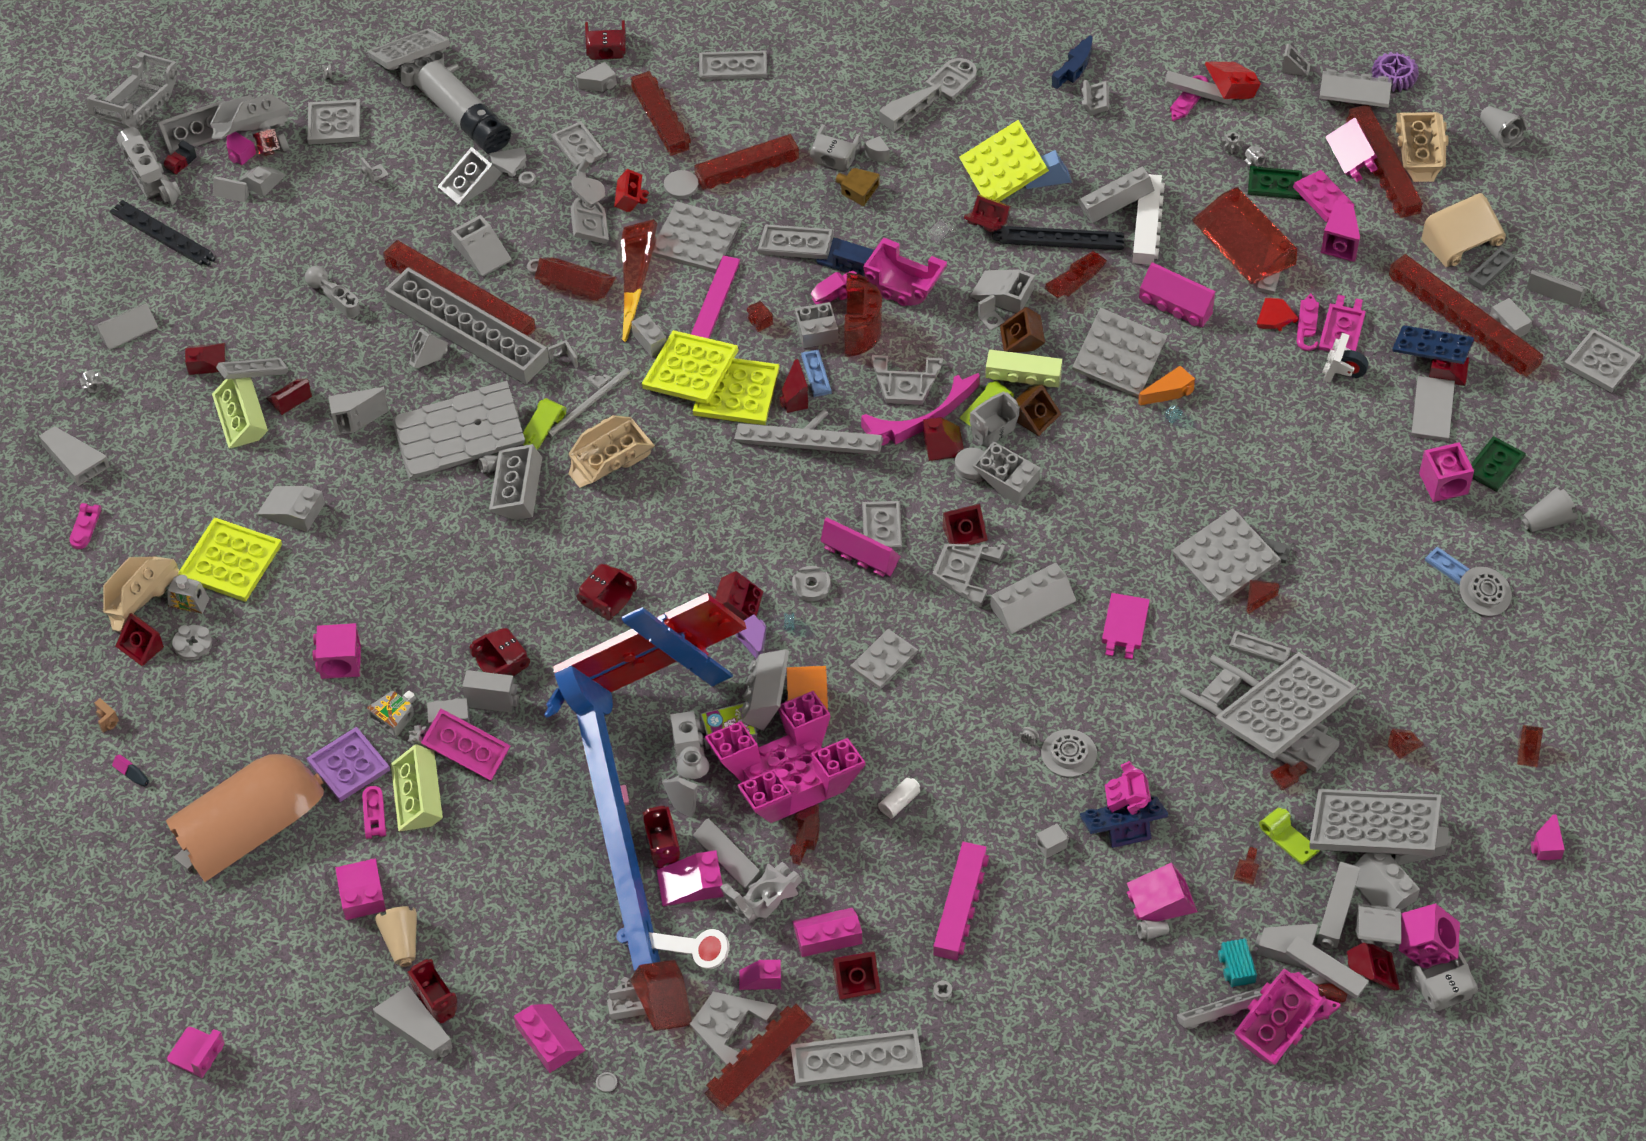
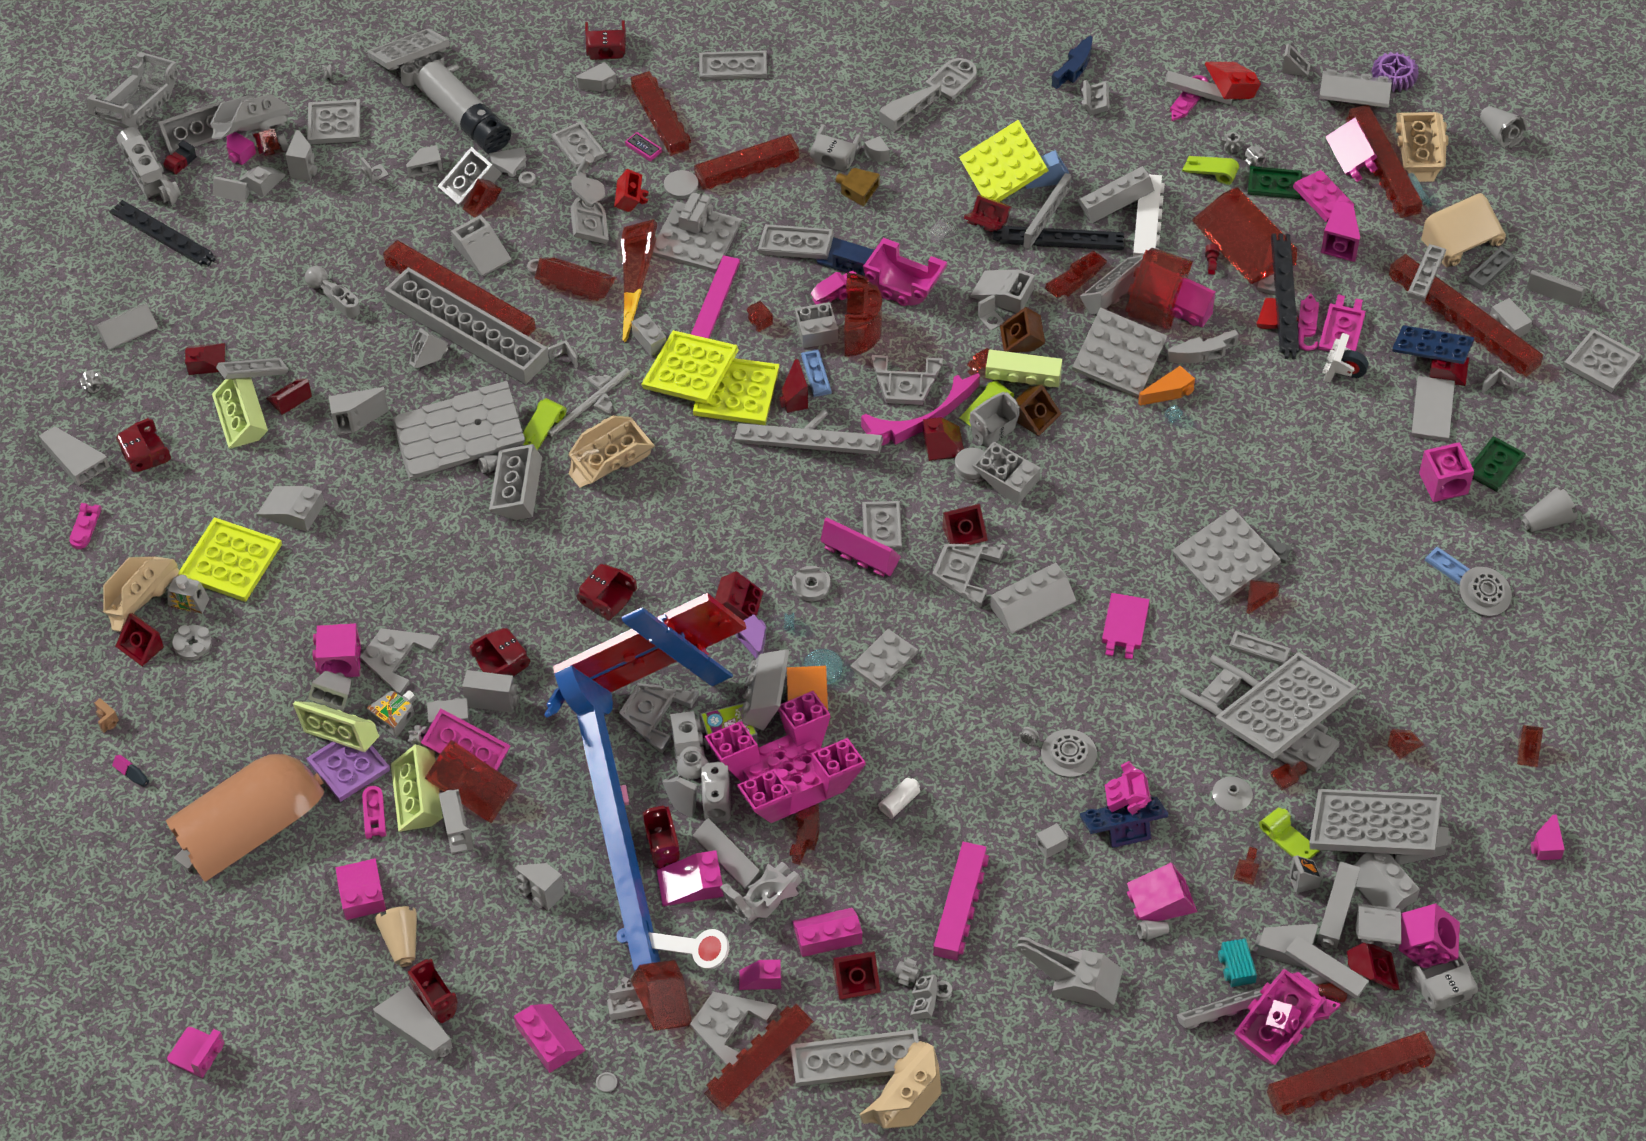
none -> dark red piece [116,418,171,472]
none -> light grey slope [286,130,317,181]
none -> yellowish green slope [293,701,379,752]
none -> light grey torso [308,671,351,711]
none -> light grey wing [360,628,441,696]
none -> light grey slope [406,145,443,178]
none -> clear red slope [425,740,517,823]
none -> light grey window [439,789,474,854]
none -> clear red slope [463,179,502,218]
none -> light grey slope [515,863,565,910]
none -> light grey tile [594,393,612,416]
none -> light grey wing [619,683,699,754]
none -> tile [625,132,662,162]
none -> light grey brick [678,192,714,234]
none -> light grey piece [701,762,731,823]
none -> clear light blue tile [803,649,842,684]
none -> tan slope [859,1041,942,1128]
none -> light grey gear [895,958,920,986]
none -> light grey slope [910,974,937,1020]
none -> clear red plate [967,348,990,375]
none -> light grey slope [1016,937,1123,1010]
none -> light grey tile [1024,173,1071,248]
none -> light grey slope [1080,254,1150,314]
none -> clear red cylinder [1126,247,1193,330]
none -> light grey slope [1166,330,1239,363]
none -> lime door [1182,156,1239,185]
none -> dark red piece [1205,244,1220,275]
none -> light grey dish [1212,777,1253,811]
none -> dark pink brick [1266,1000,1301,1036]
none -> clear red brick [1267,1031,1436,1115]
none -> black hinge [1271,233,1299,359]
none -> light grey slope [1289,856,1323,893]
none -> clear light blue tile [1407,173,1432,208]
none -> light grey plate [1407,244,1446,302]
none -> light grey bracket [1481,368,1516,393]

